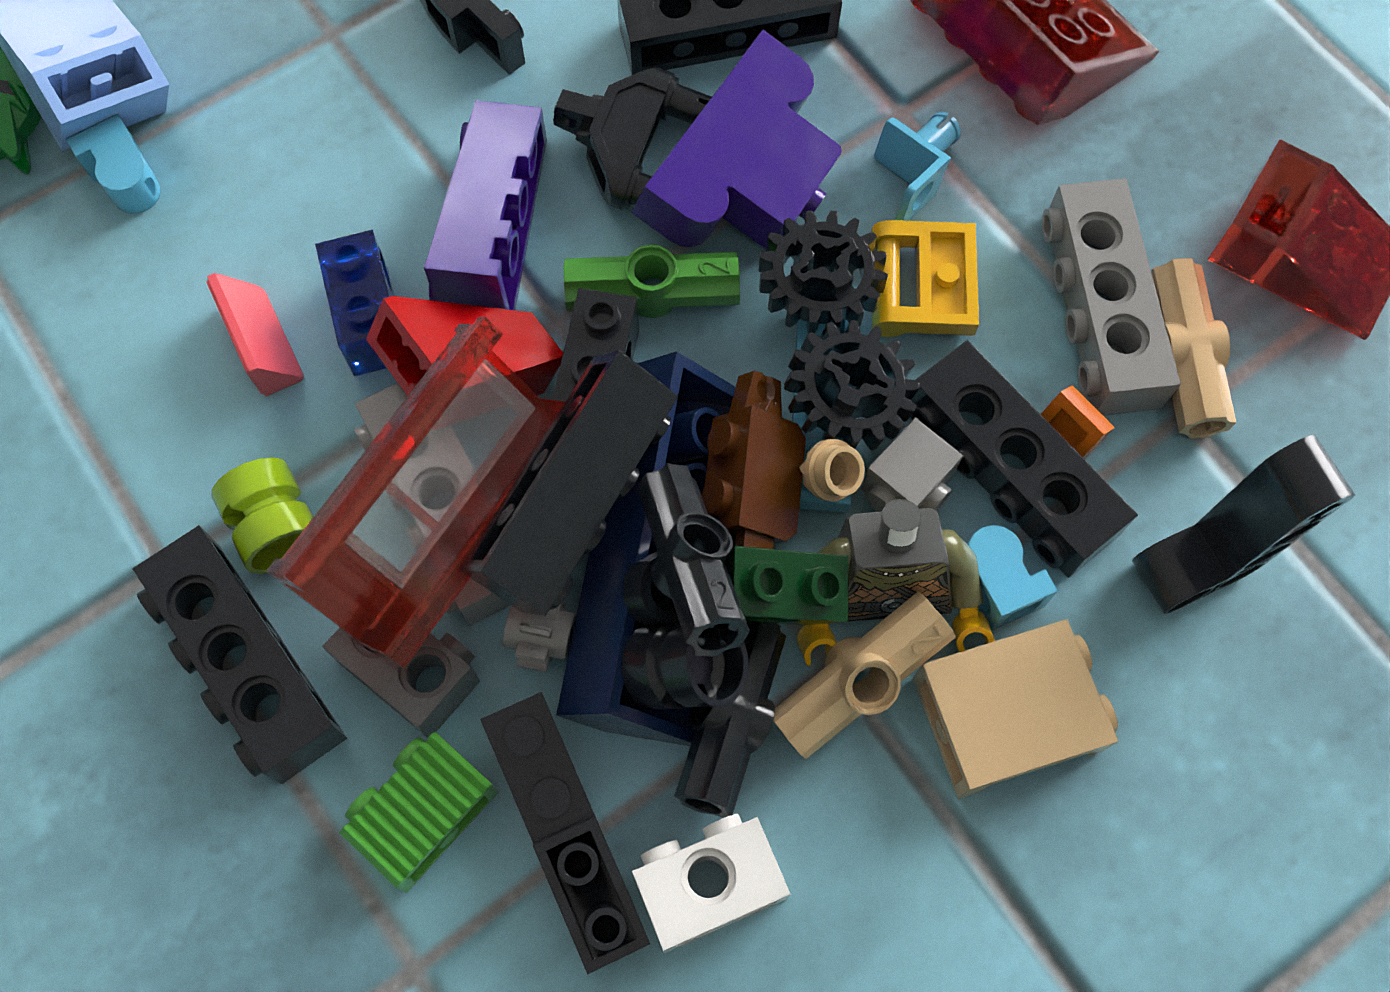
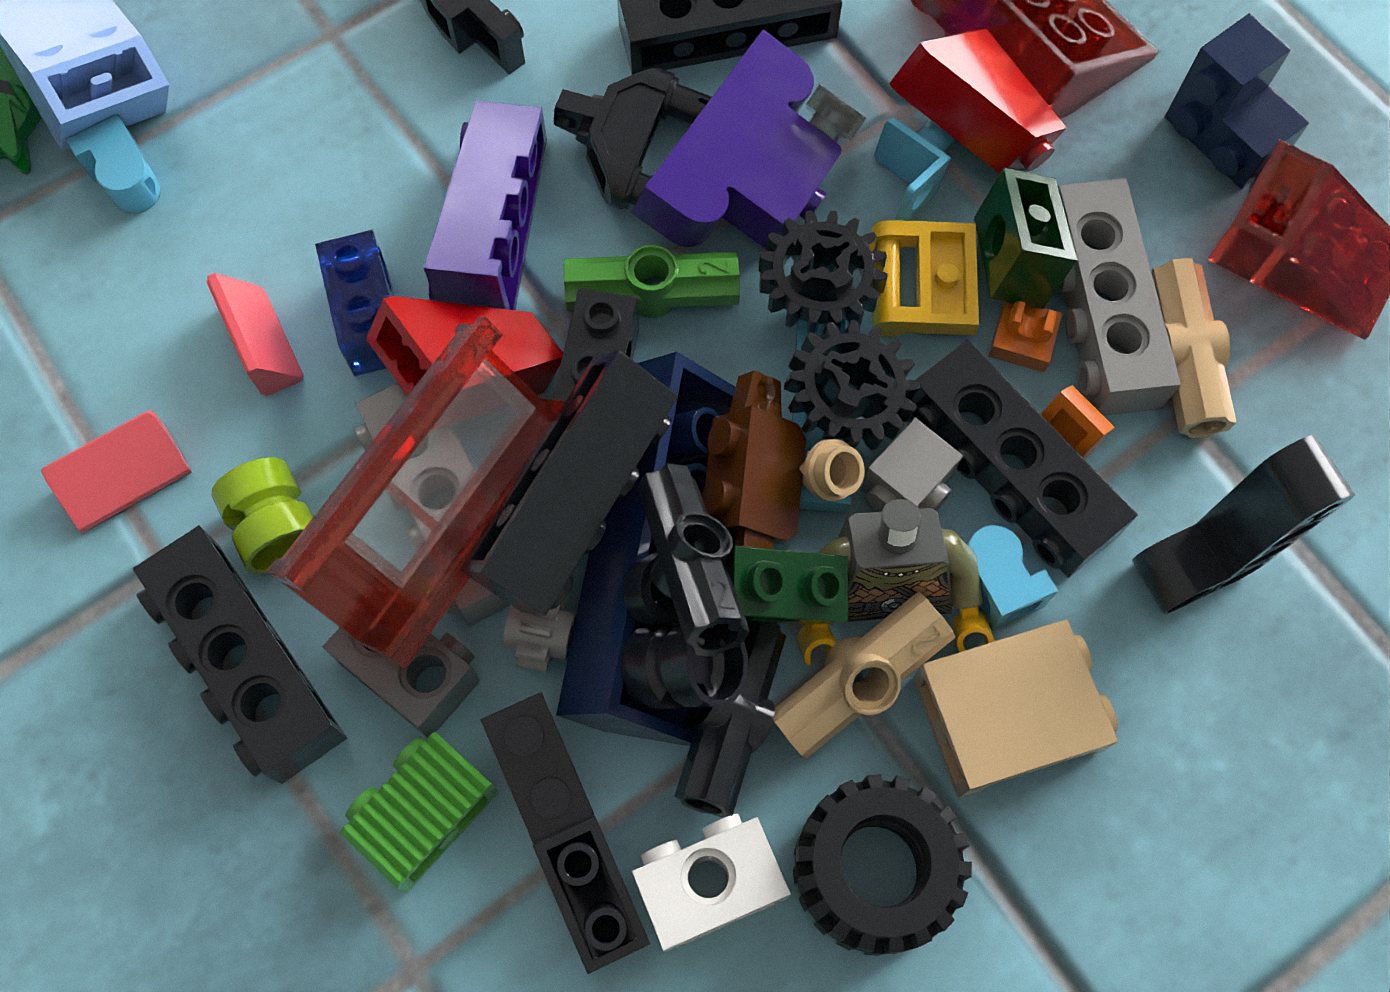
none -> coral slope [41,410,192,533]
none -> black tyre [793,774,972,956]
none -> clear smoke plate [806,84,866,142]
none -> red slope [889,29,1067,174]
none -> dark green brick [974,168,1077,309]
none -> orange tile [988,301,1063,372]
none -> dark blue brick [1164,13,1309,189]

